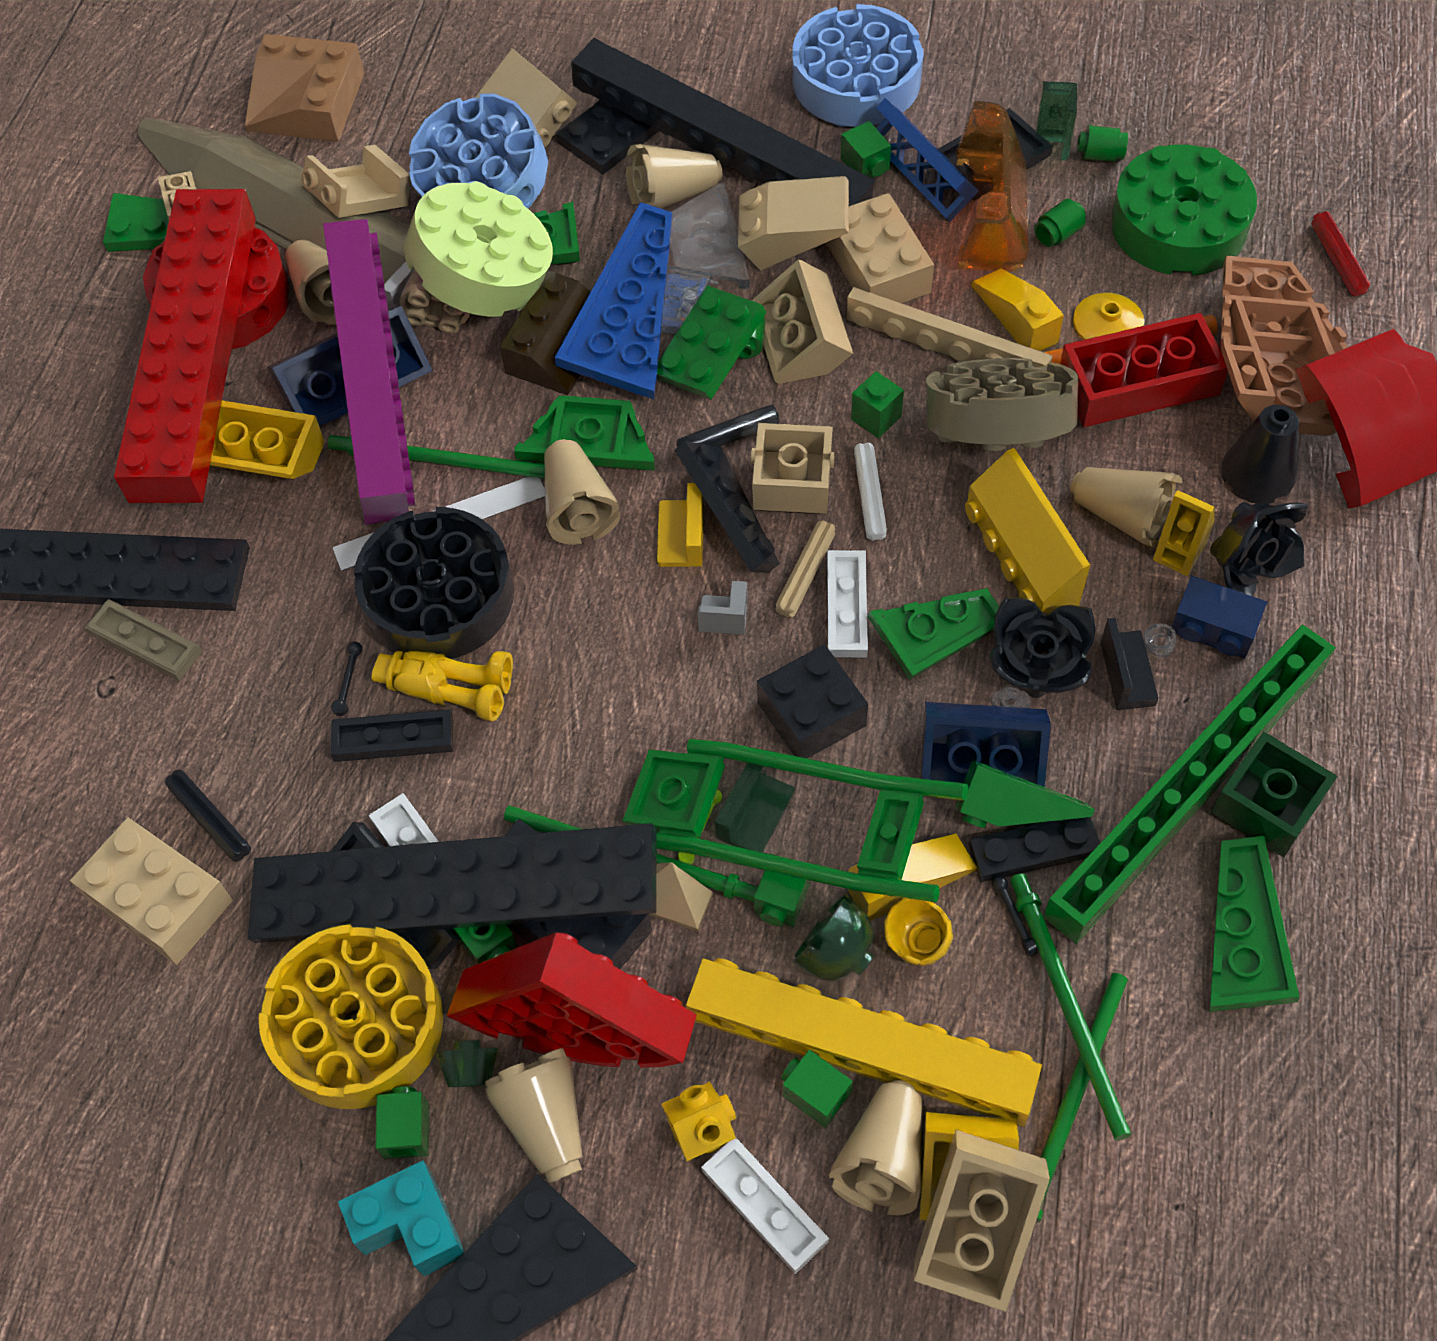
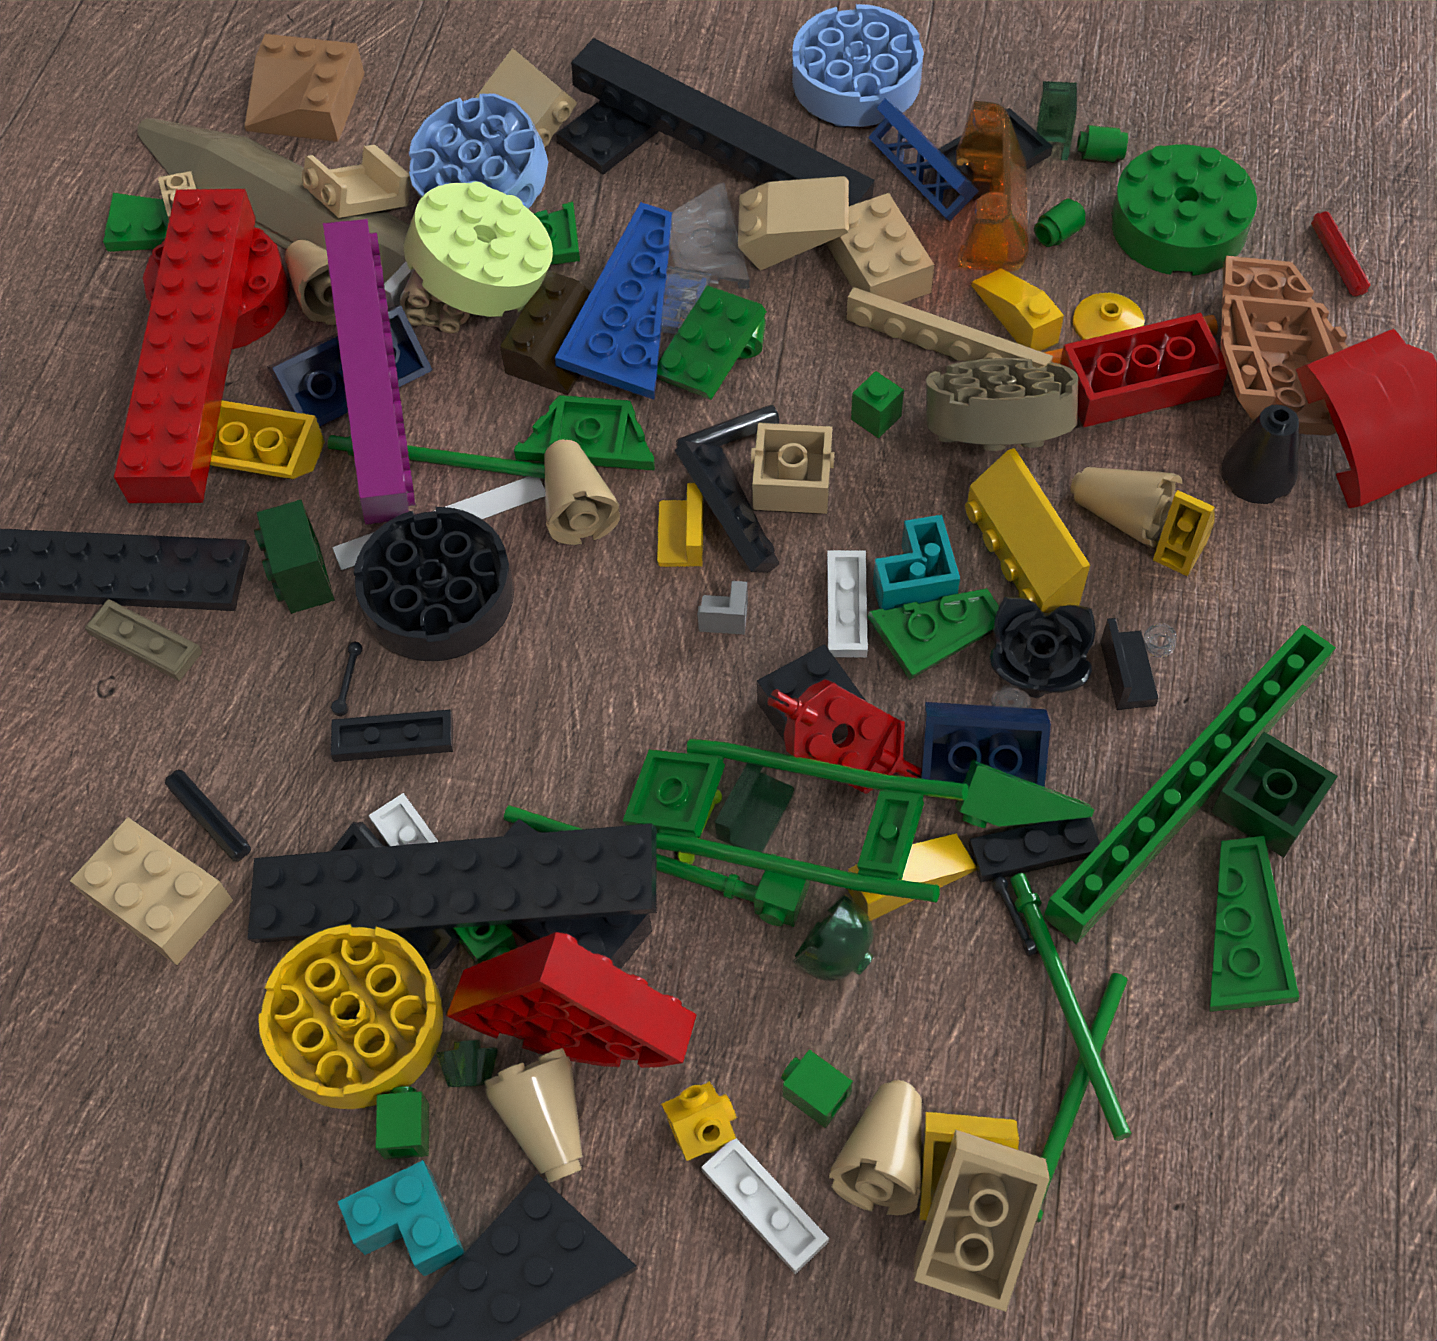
yellow piece [371,651,513,722] -> none
tan cone [626,144,722,209] -> none
tan slope [649,862,713,932] -> none
yellow brick [686,958,1042,1127] -> none
tan slope [752,259,853,384] -> none
tan axle [776,520,835,618] -> none
green brick [840,121,891,178] -> none
white axle [854,442,887,541] -> none
yellow hair [884,898,953,966] -> none
dark blue brick [1170,575,1267,659] -> none
black brick [1210,502,1309,596] -> none
none -> dark green brick [254,499,335,614]
none -> red plate [768,679,922,794]
none -> teal brick [873,515,960,610]

